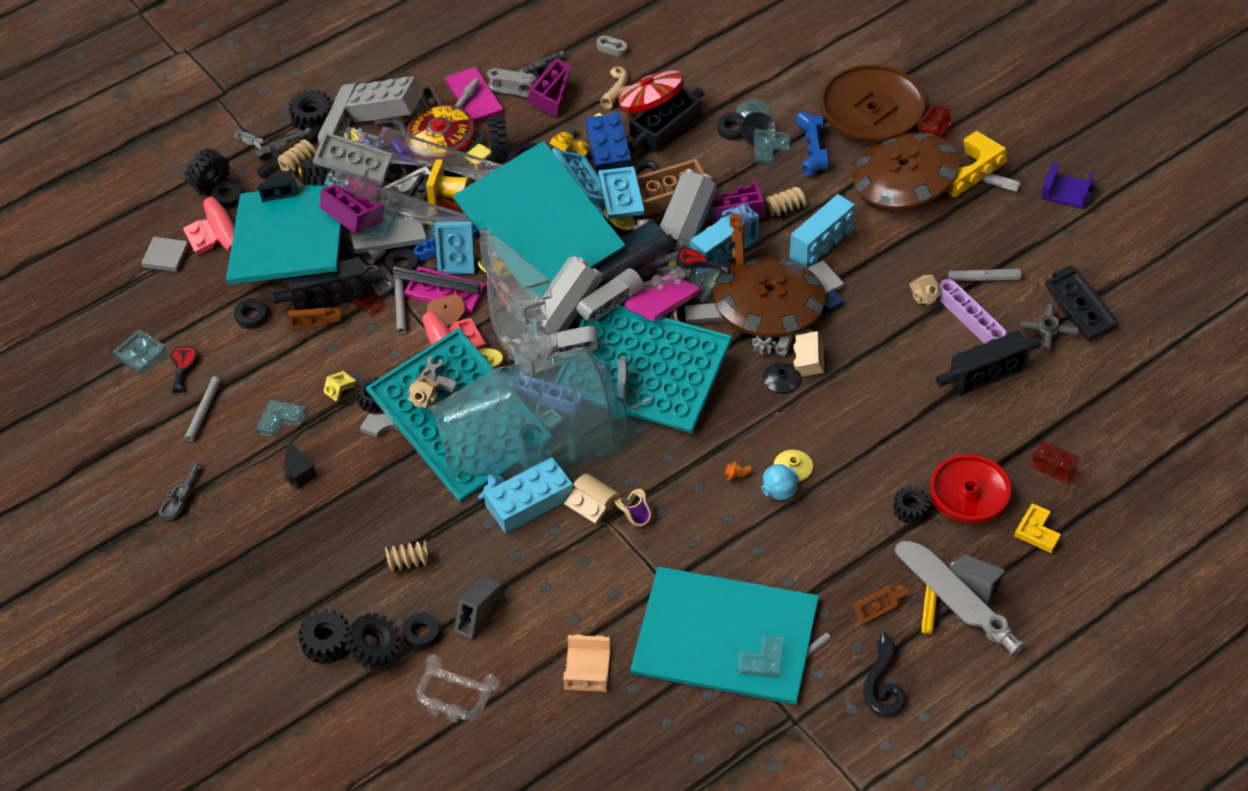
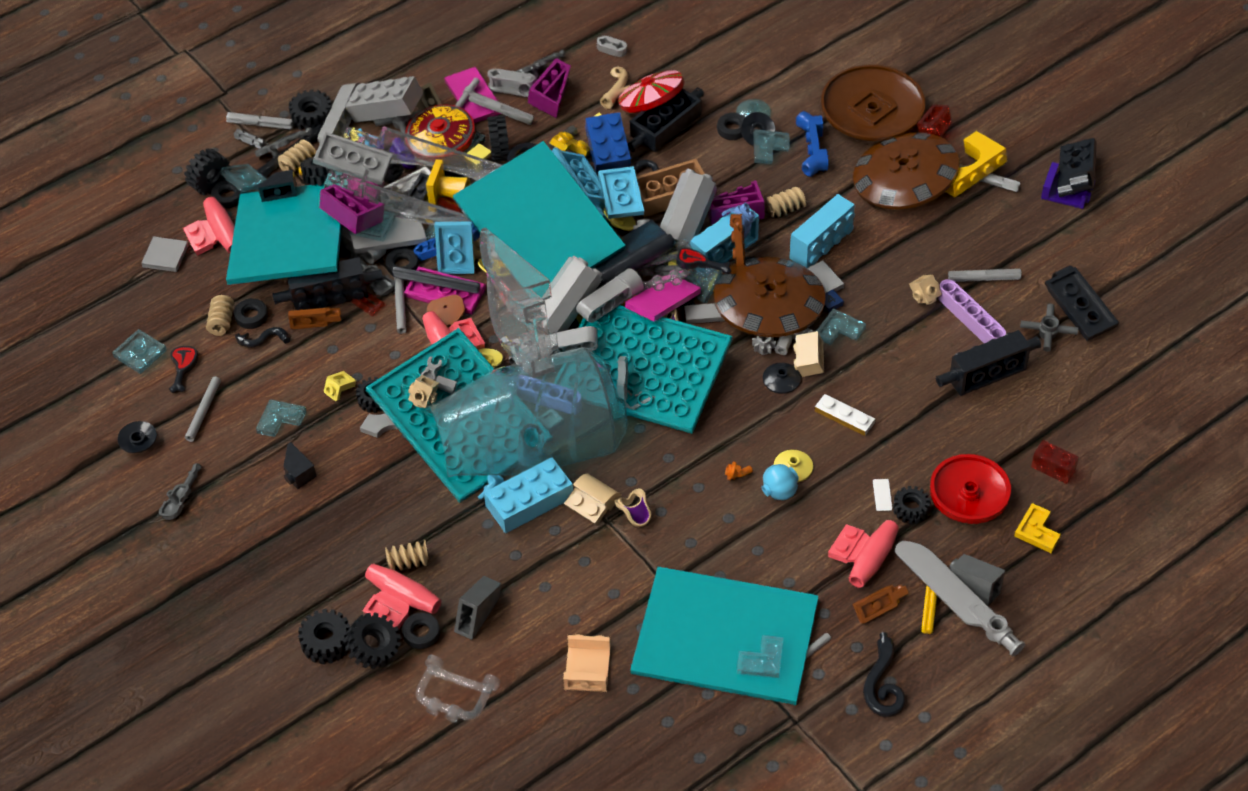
none -> black dish [118,421,157,453]
none -> tan piece [206,295,235,336]
none -> clear light blue plate [220,164,266,192]
none -> light grey axle [226,112,293,129]
none -> black animal [235,327,290,347]
none -> coral plate [362,564,441,631]
none -> light grey axle [469,92,534,125]
none -> white plate [815,394,875,436]
none -> clear light blue plate [817,309,866,345]
none -> coral plate [828,520,899,588]
none -> white sticker [873,479,892,511]
none -> black hinge [1057,138,1097,197]

